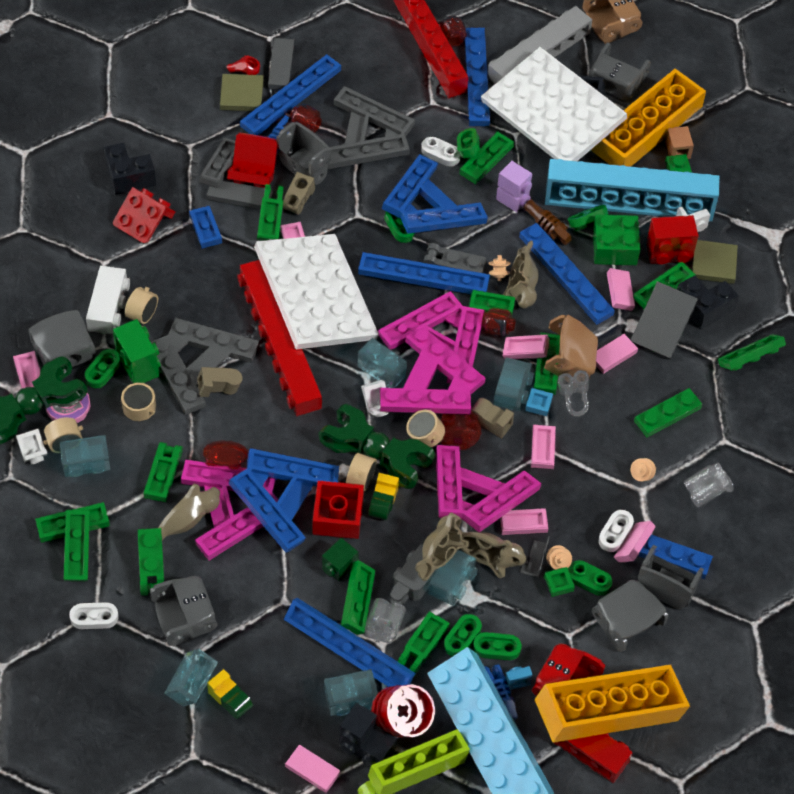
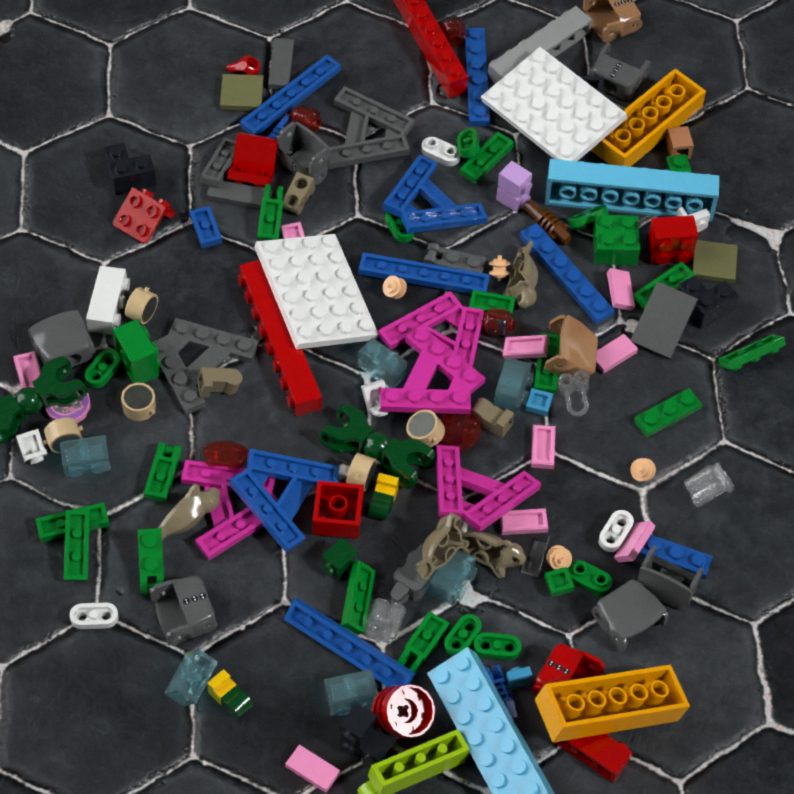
none -> light nougat wheel [383,276,407,299]

